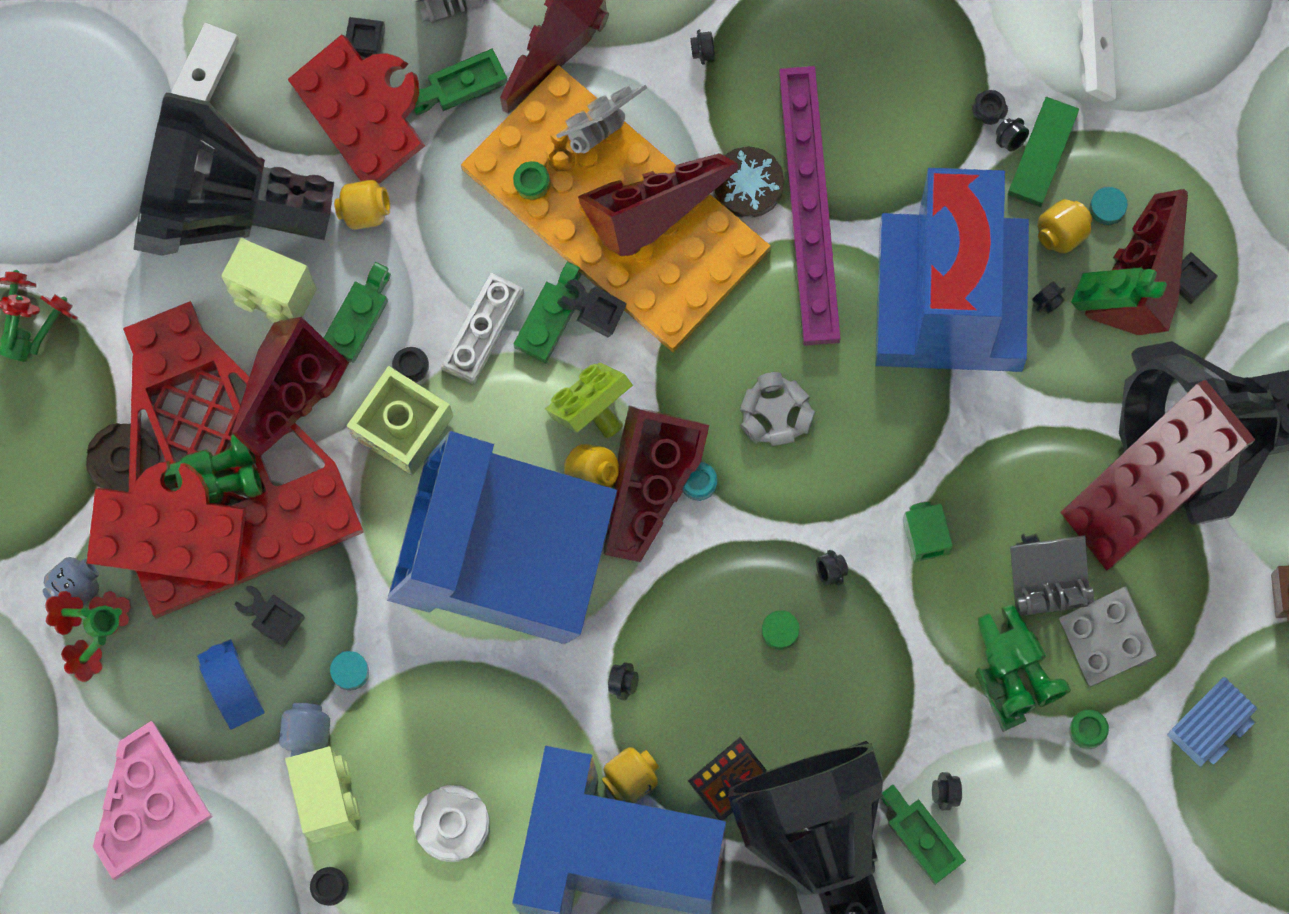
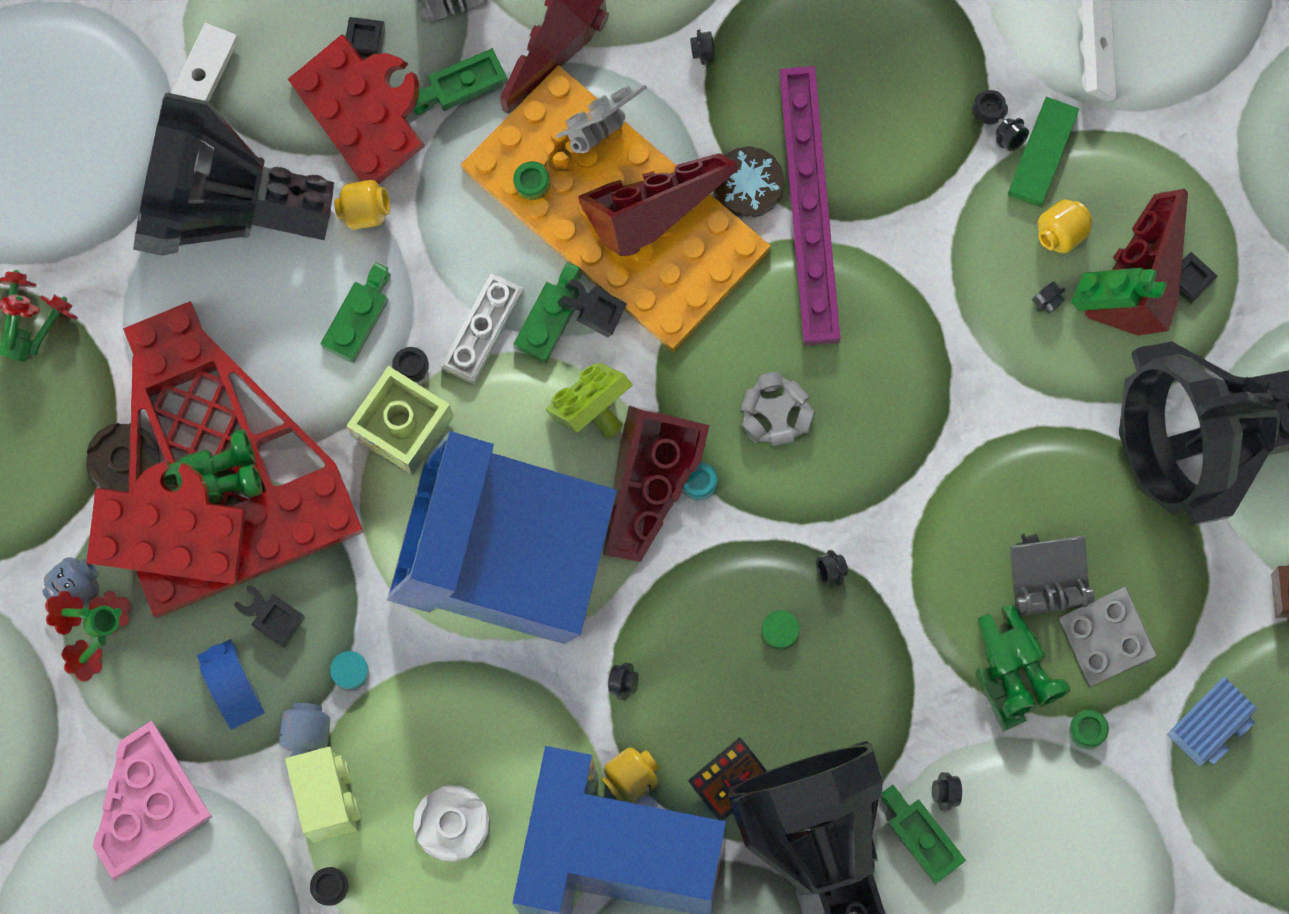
yellowish green brick [221,238,317,322] -> none
dark red wedge [232,317,349,456] -> none
yellow head [564,443,619,488] -> none
blue piece [875,168,1029,372] -> none
green brick [903,501,953,563] -> none
dark red plate [1060,379,1255,571] -> none
teal tile [1090,187,1128,225] -> none

